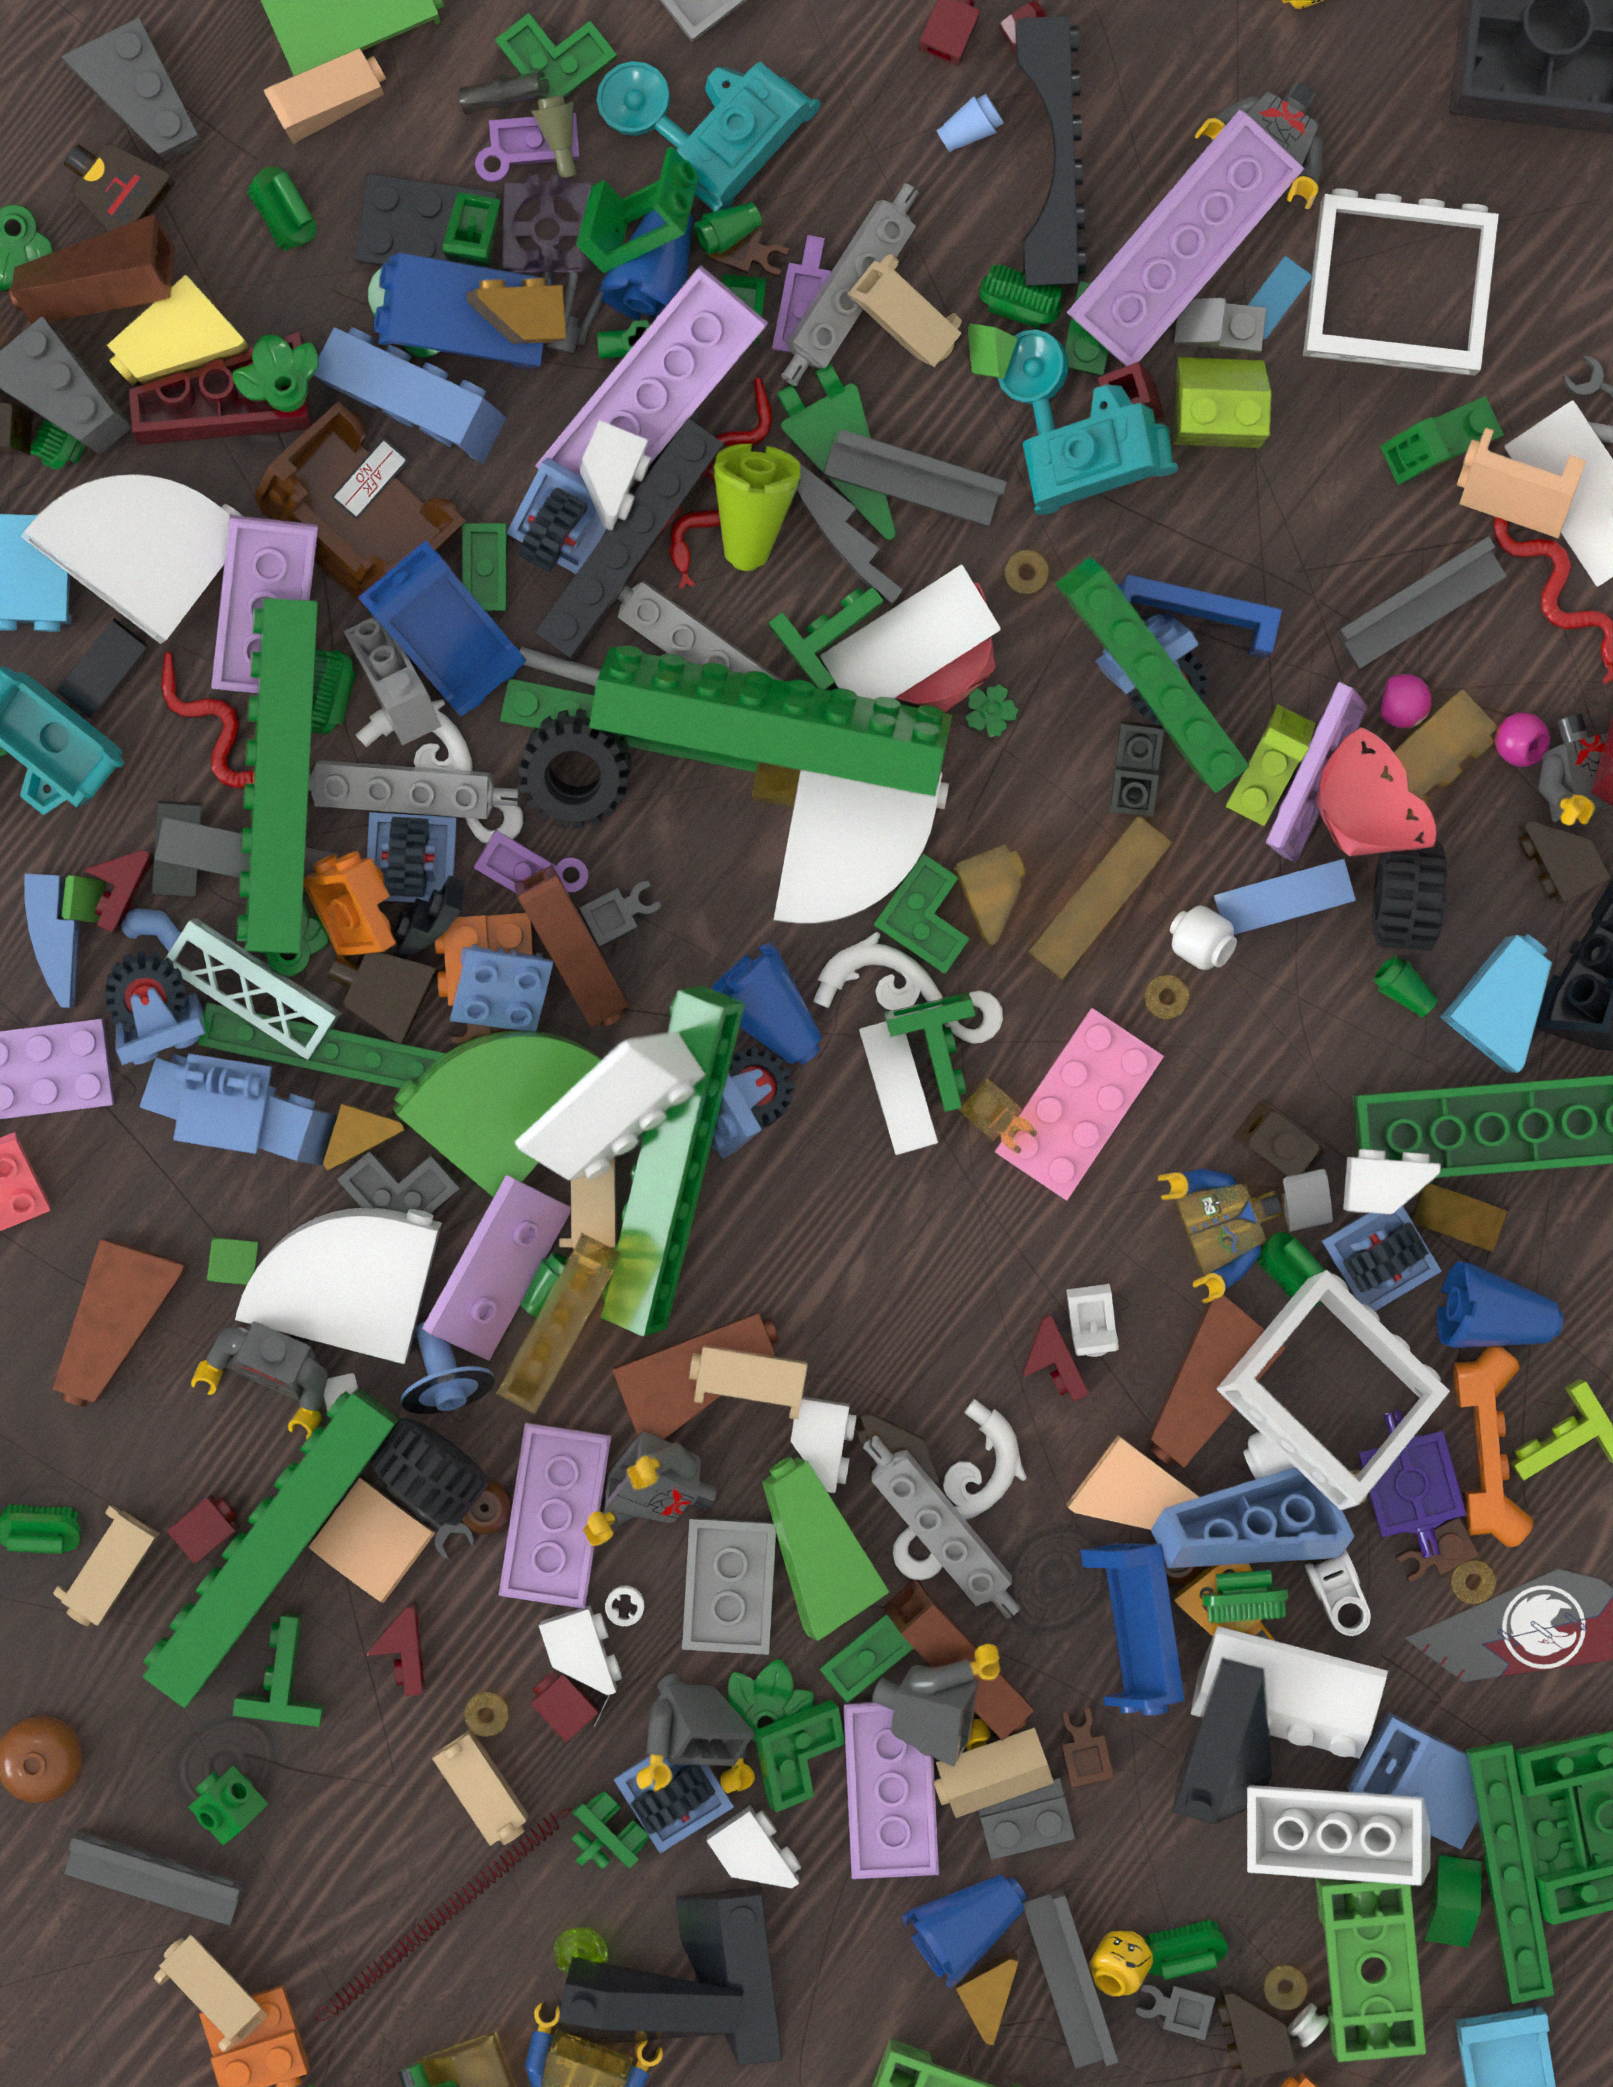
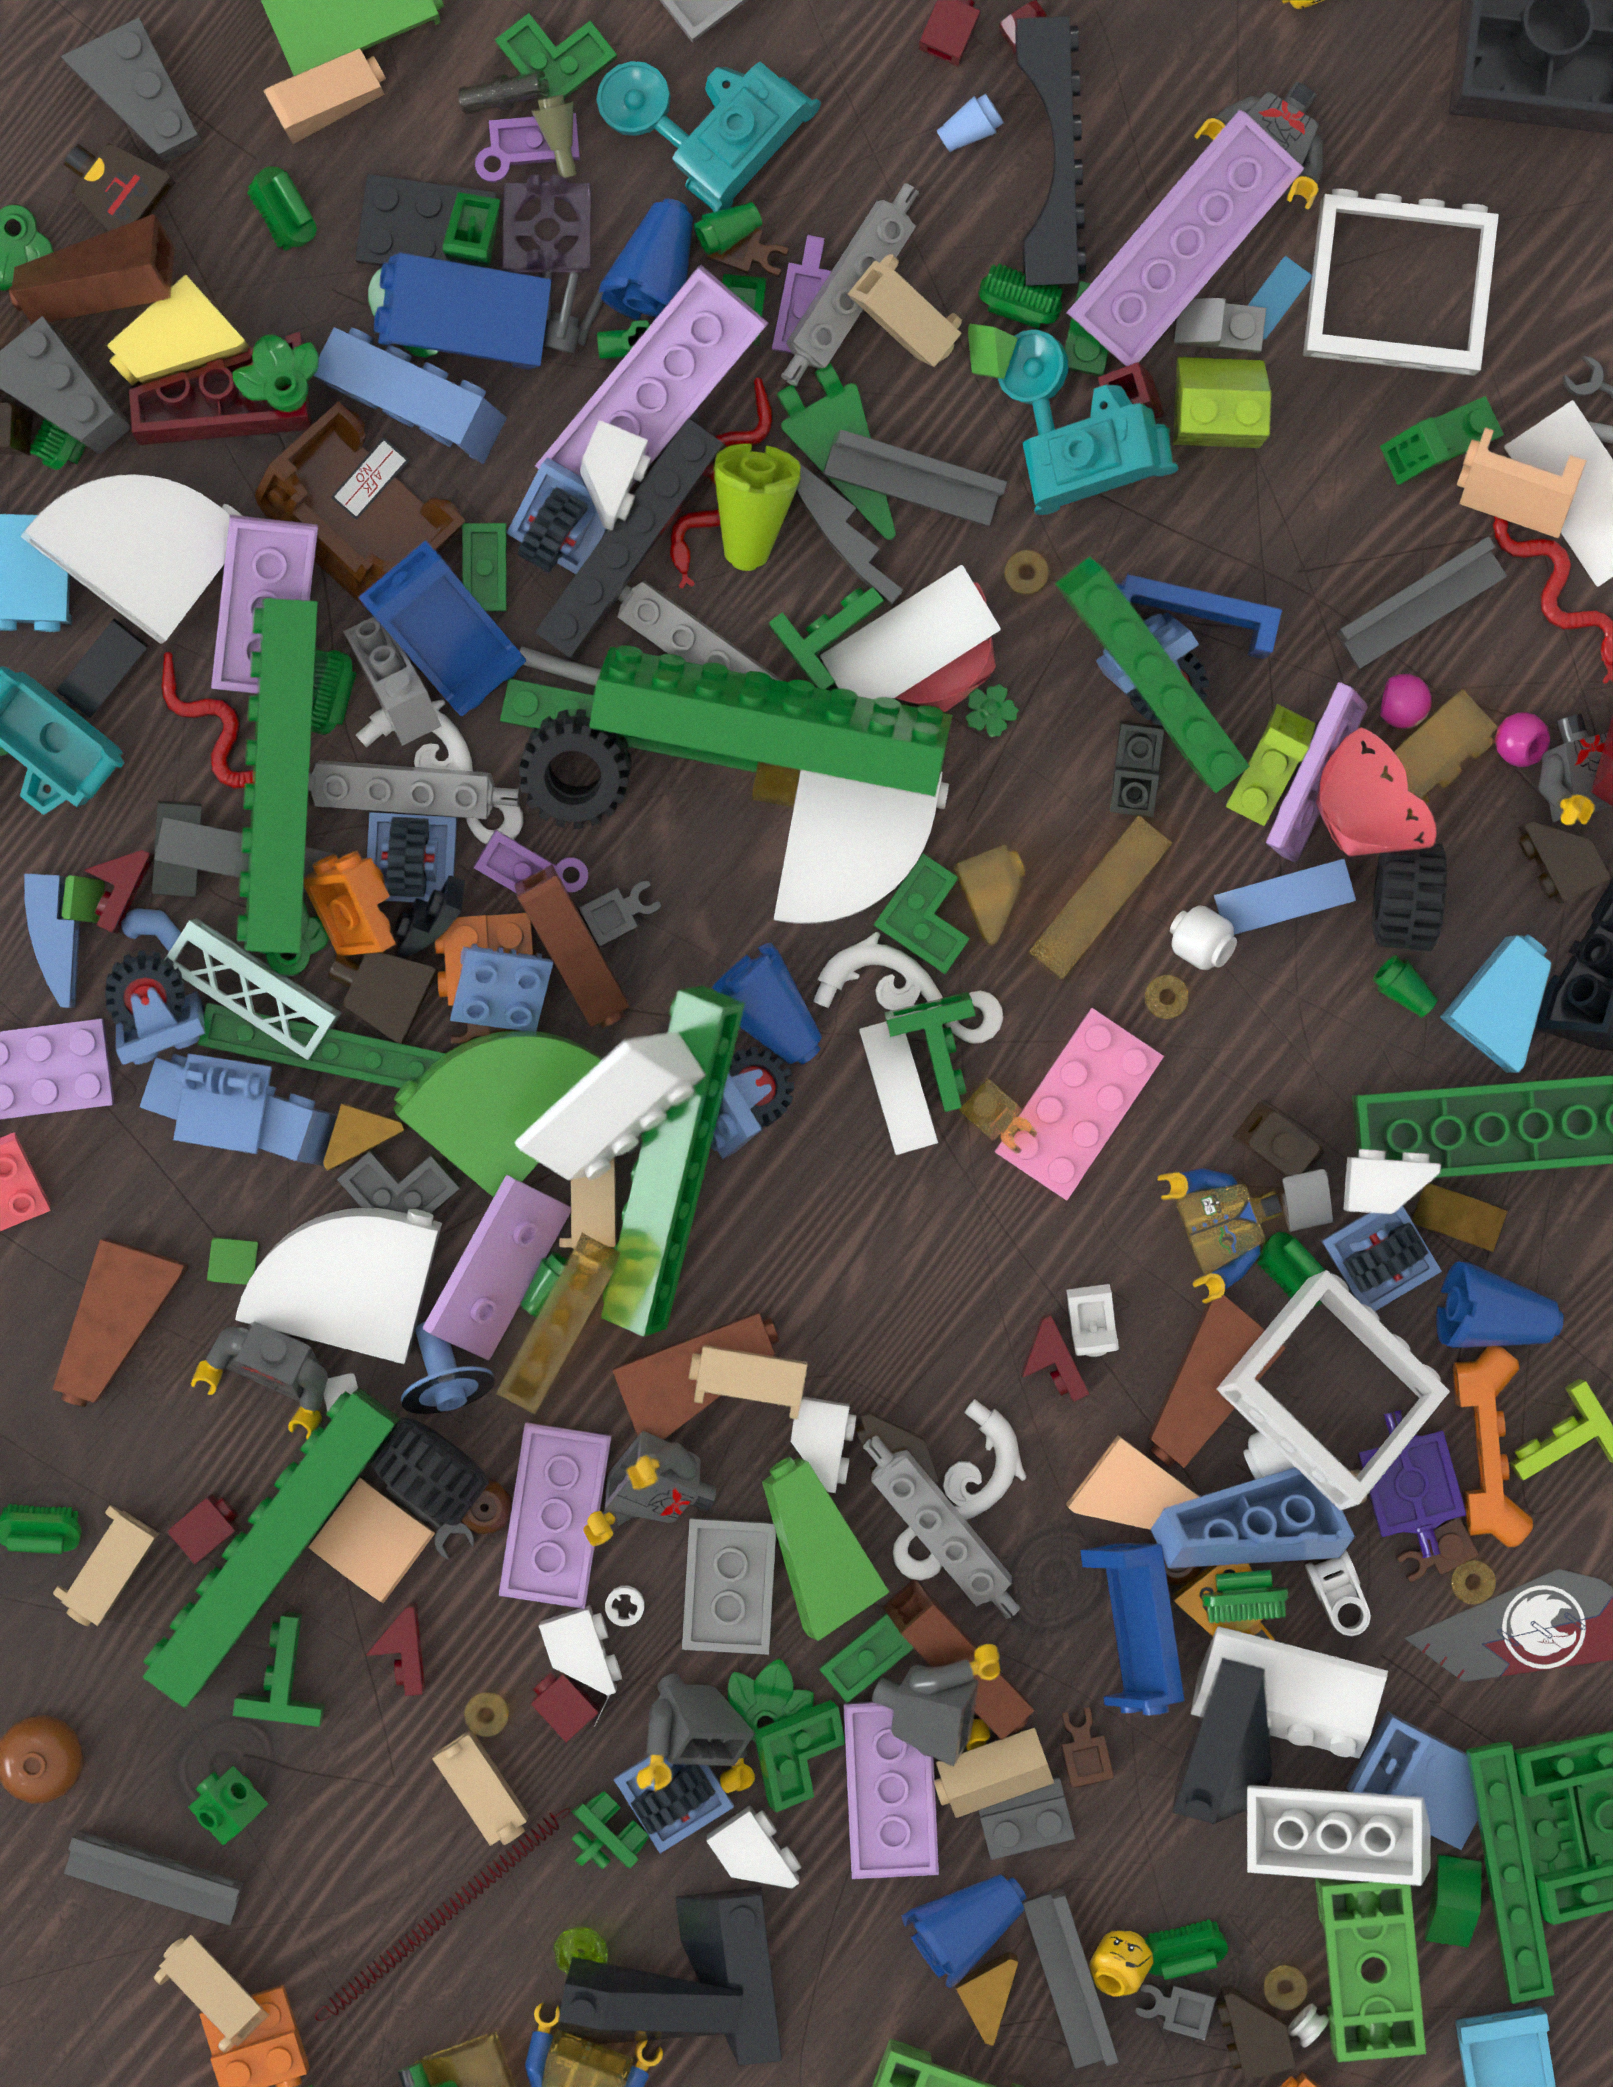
pearl gold slope [466,278,566,344] -> none
green panel [576,146,699,274] -> none

